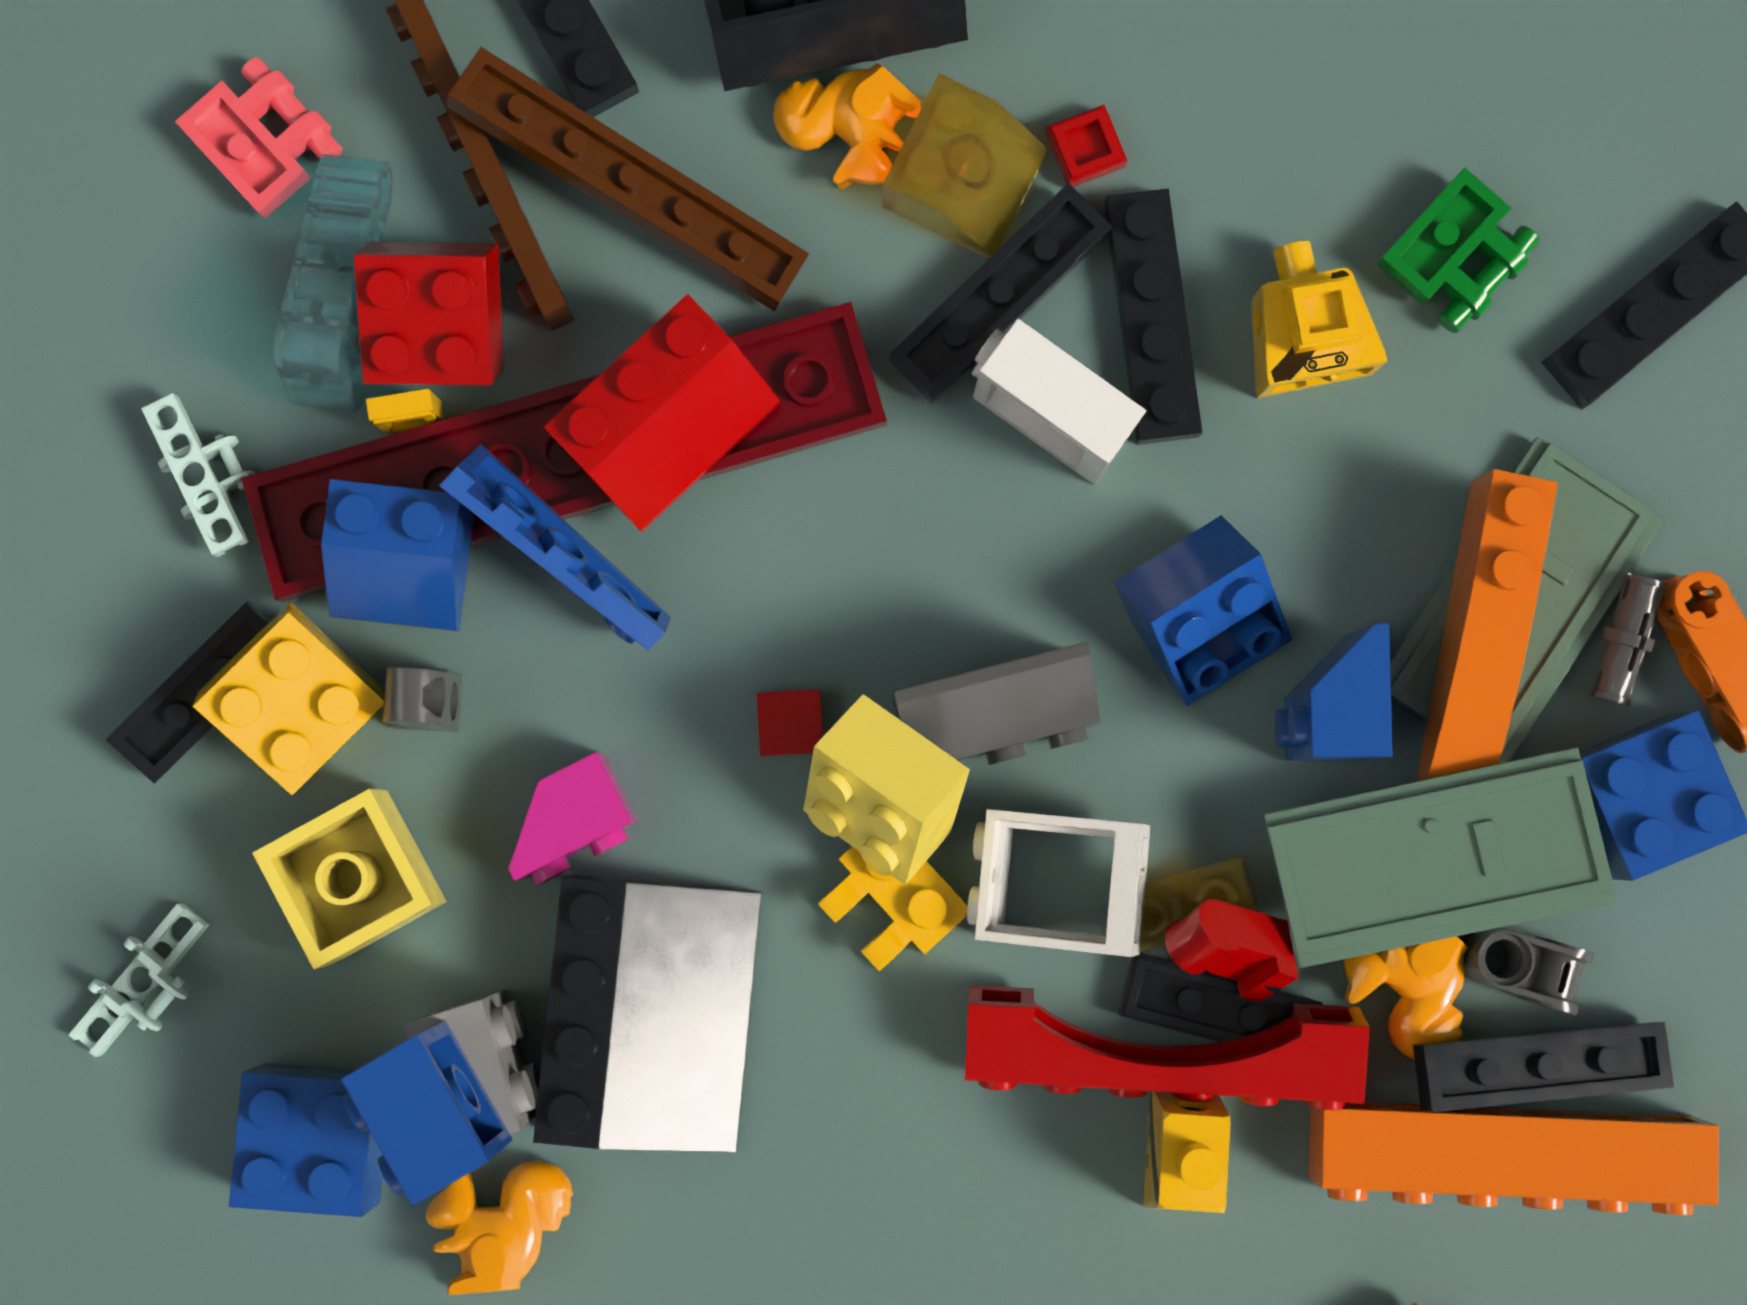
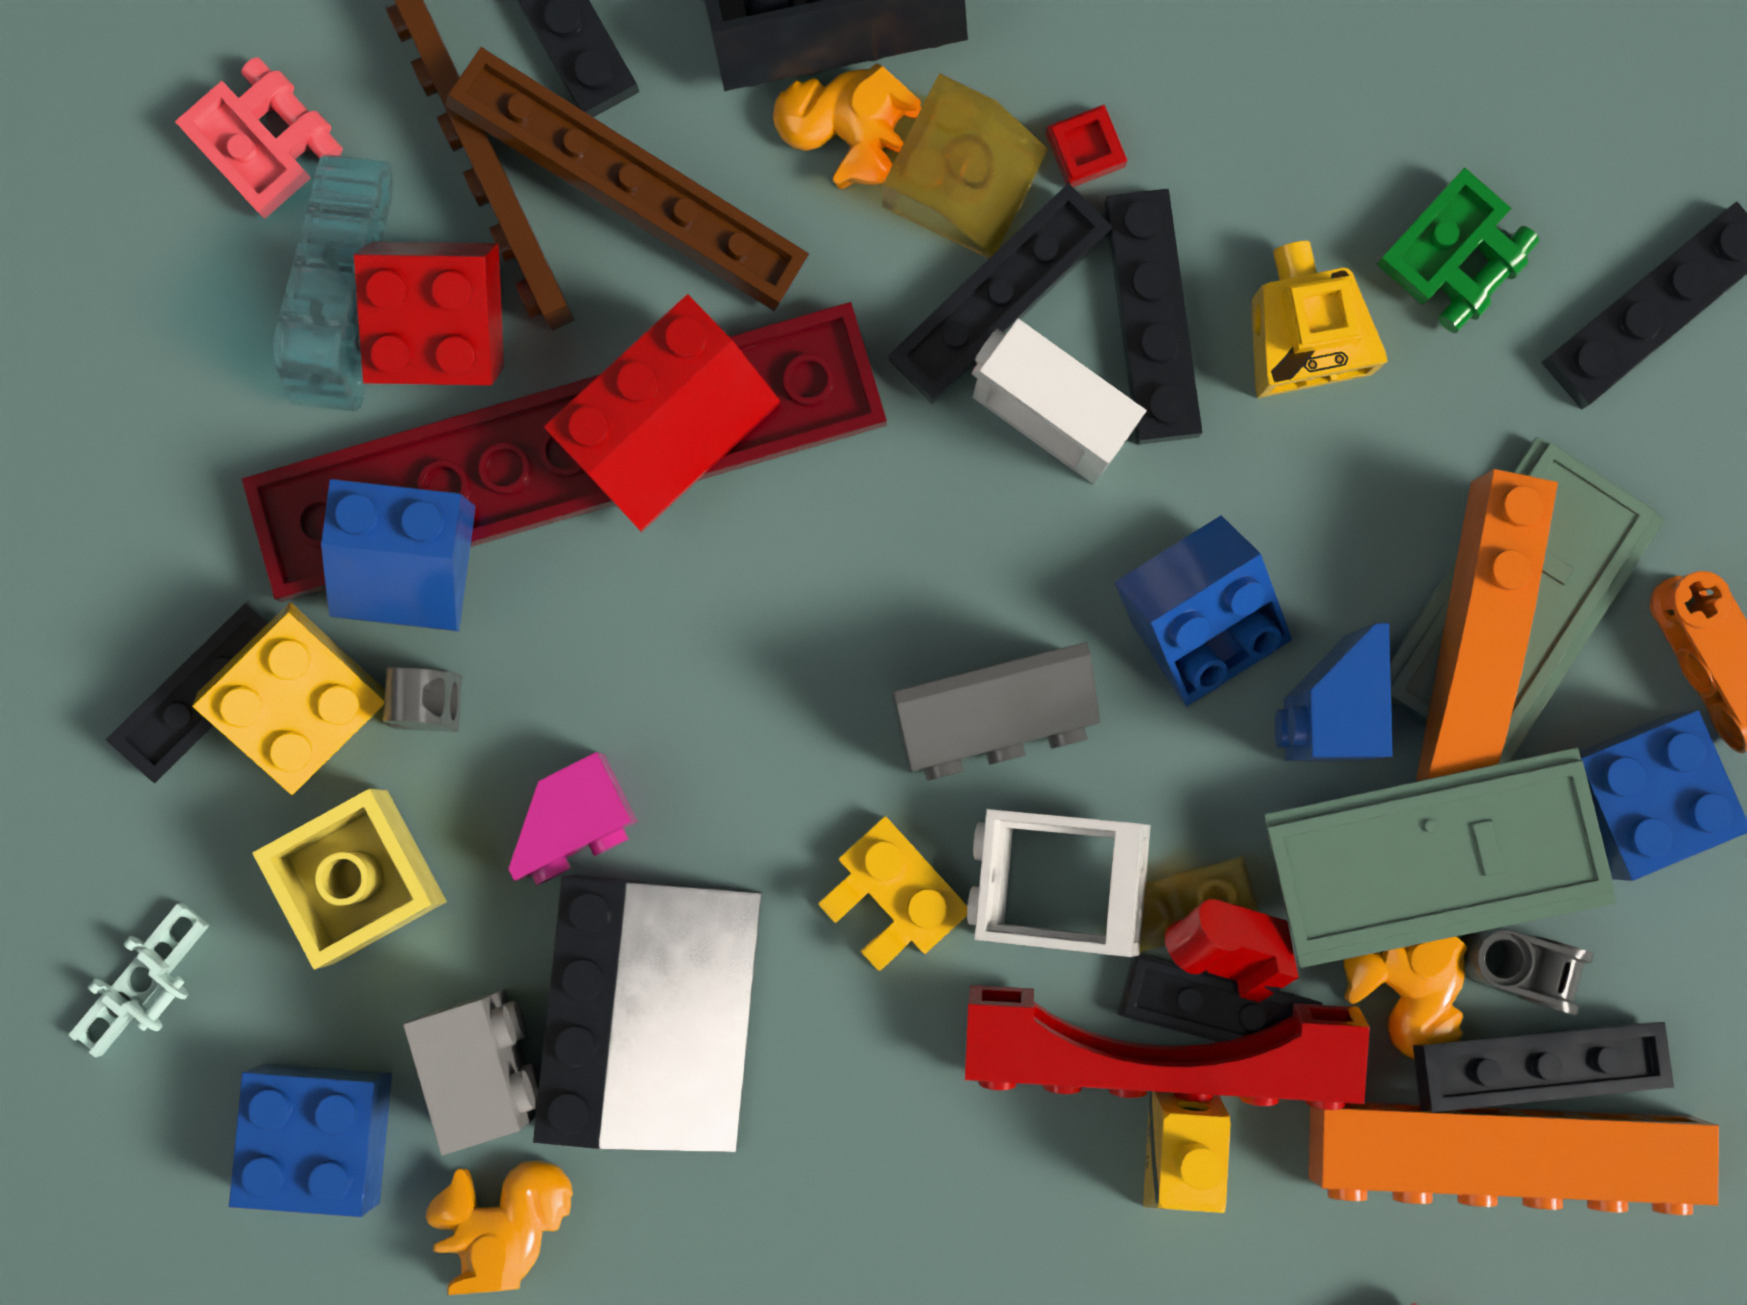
light aqua piece [141,393,255,557] -> none
blue brick [341,1021,513,1207] -> none
yellow tile [366,388,445,435] -> none
blue wing [439,444,671,651] -> none
red tile [756,689,823,757] -> none
light yellow brick [803,694,970,885] -> none
dark grey pin [1588,573,1667,706] -> none

